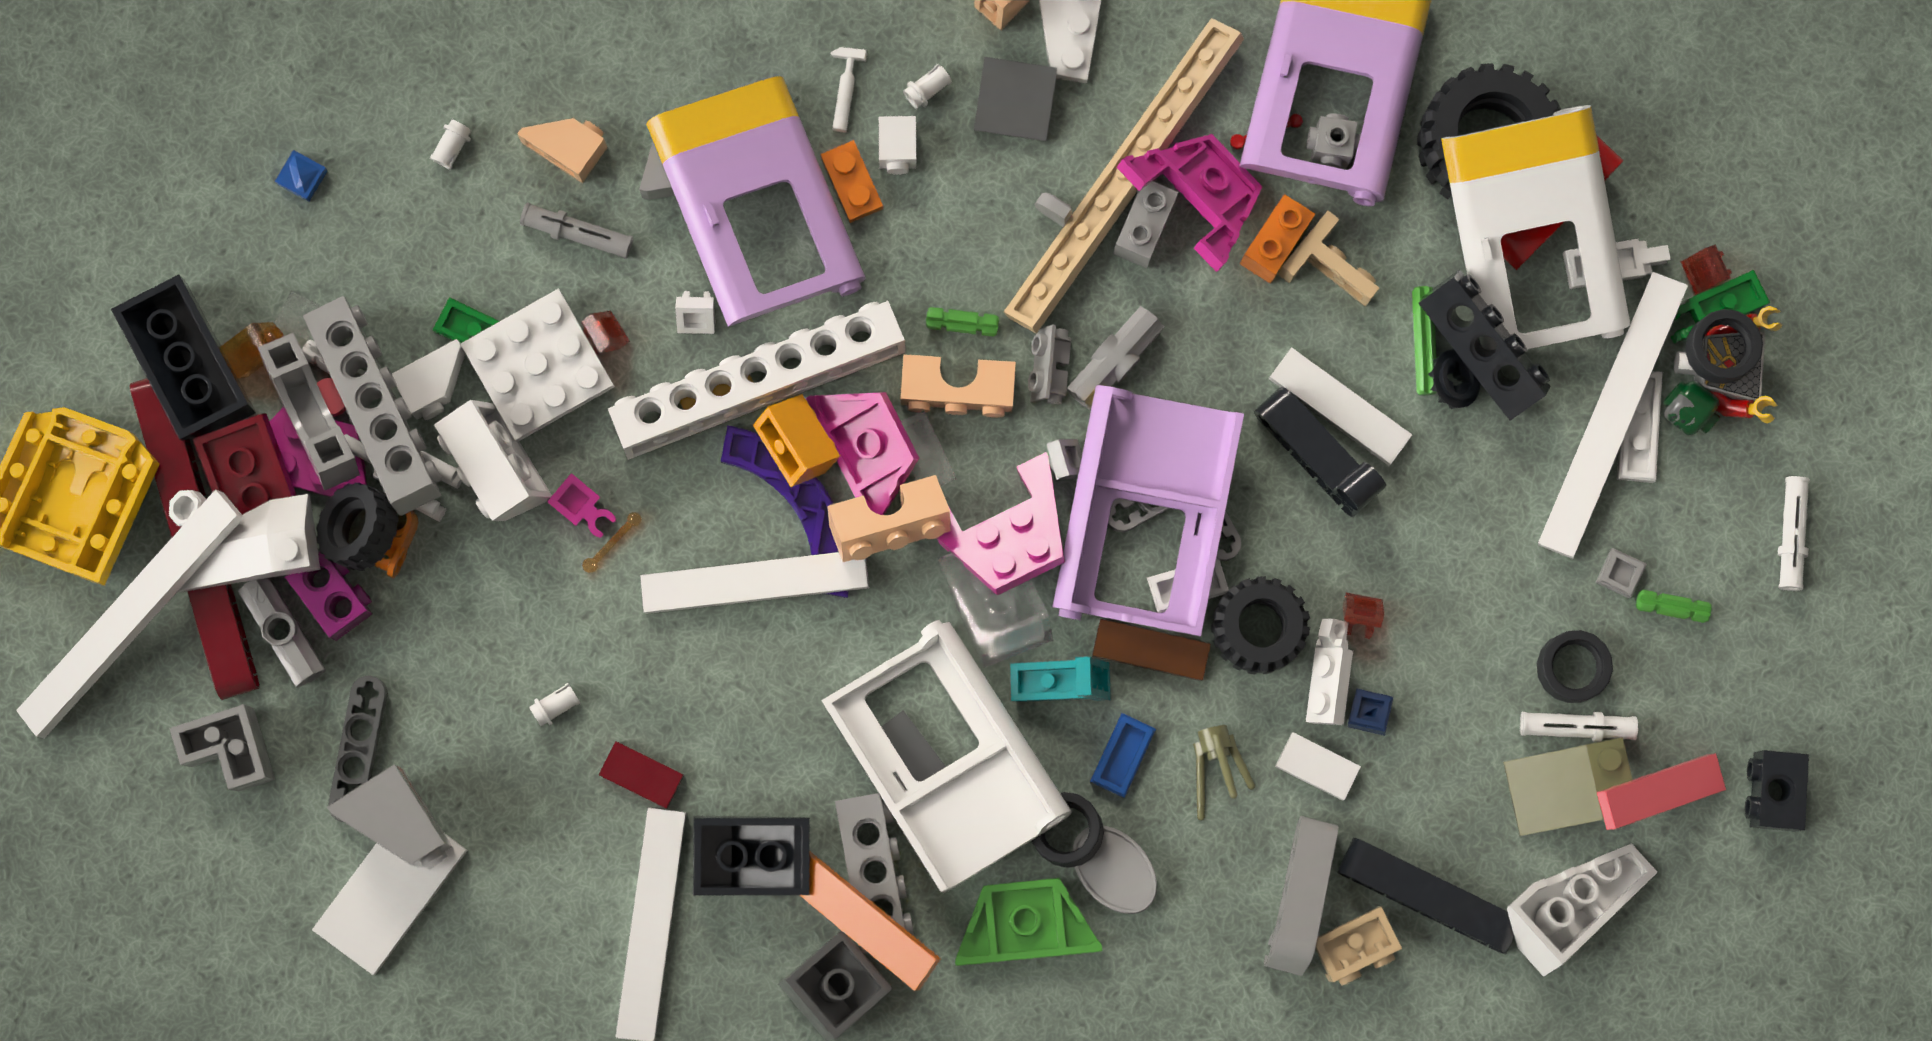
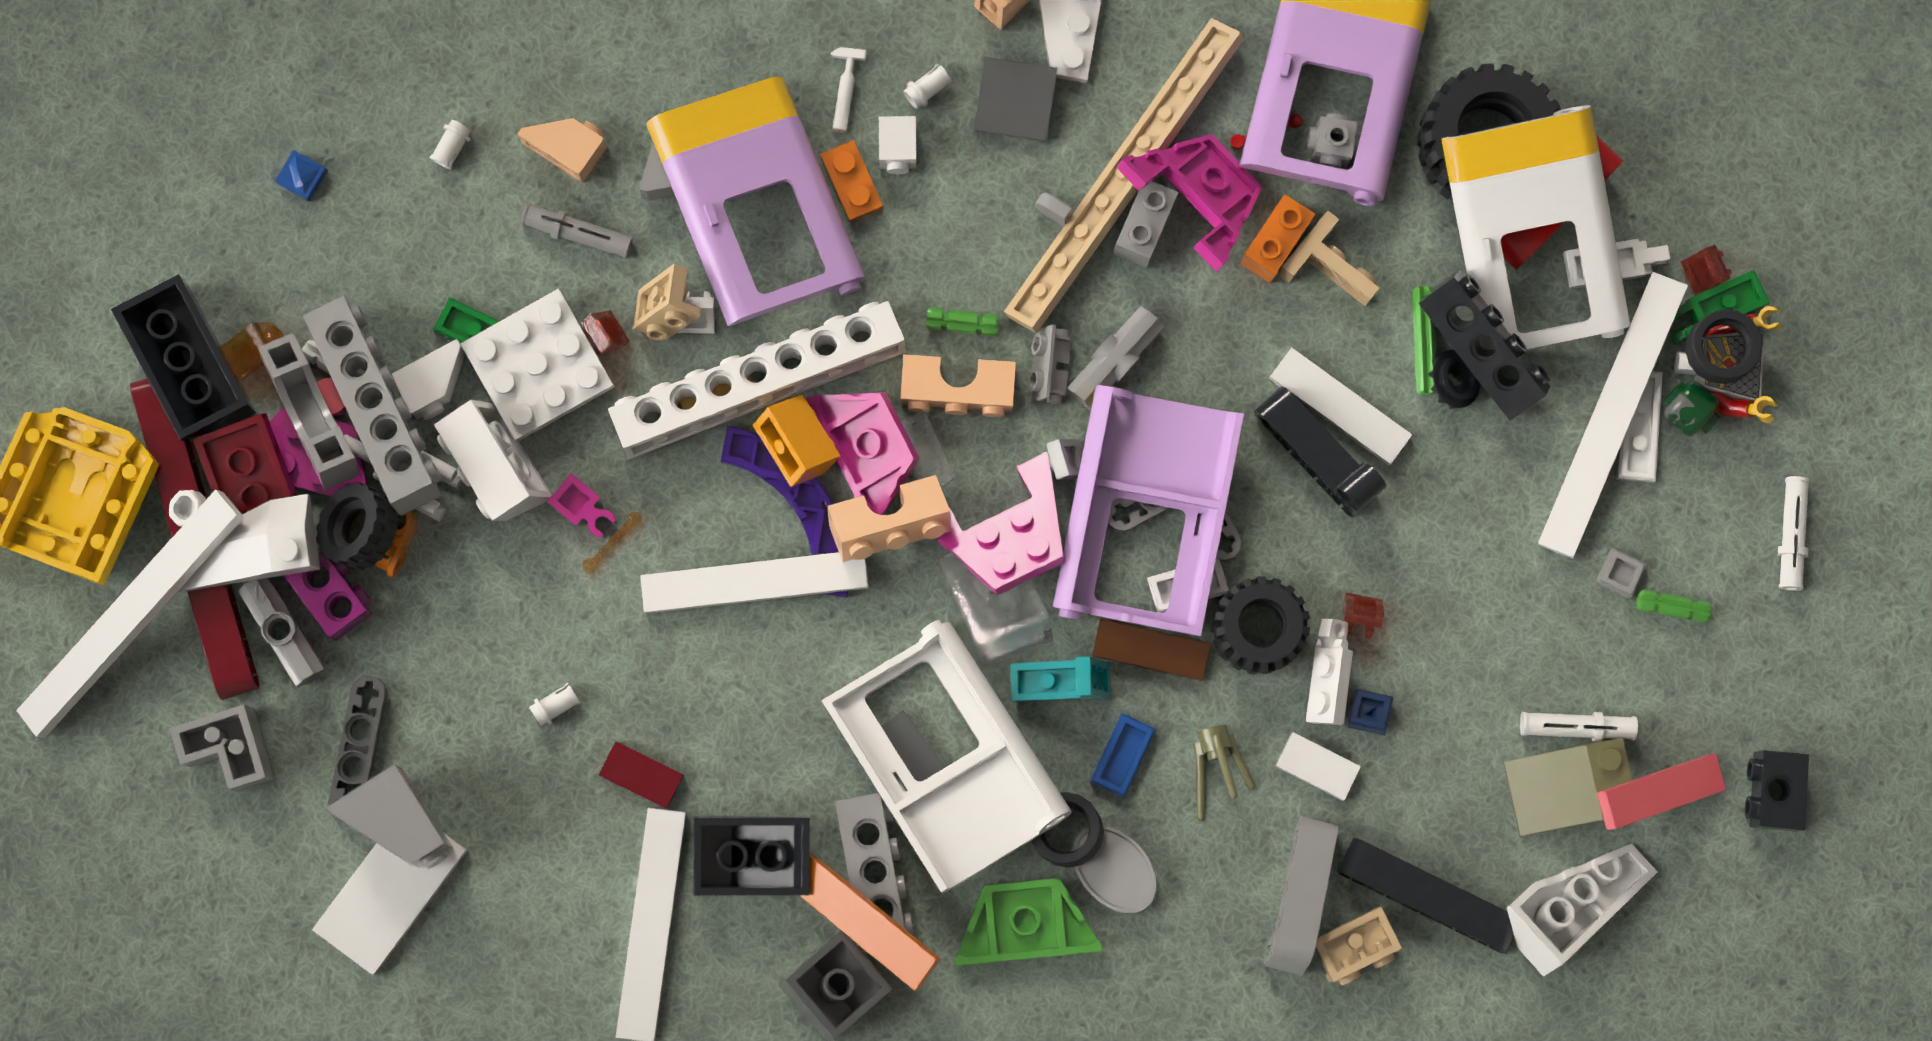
black tyre [1536,630,1613,703] -> none
none -> tan bracket [633,263,701,341]

